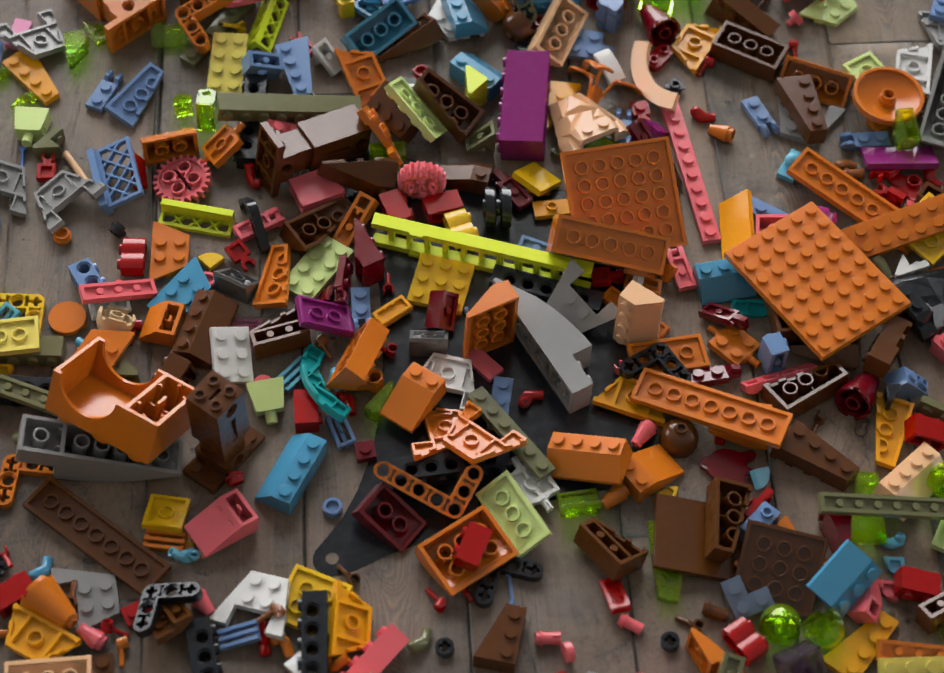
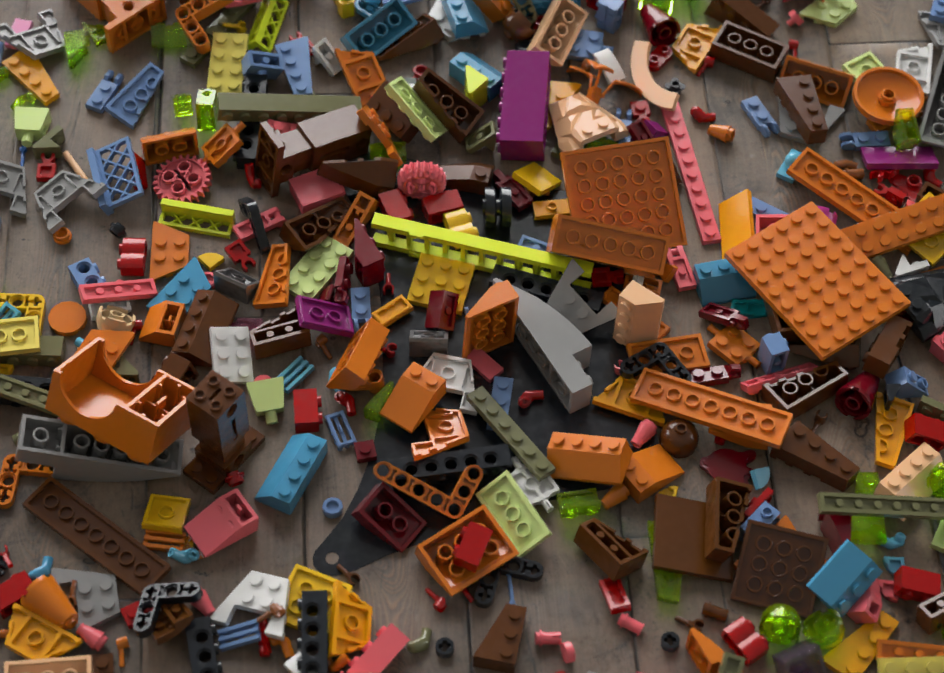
red hand [100,618,129,638] -> none
teal tile [300,344,352,423] -> none
orange wing [443,401,527,465] -> none
sand blue plate [720,575,775,620] -> none

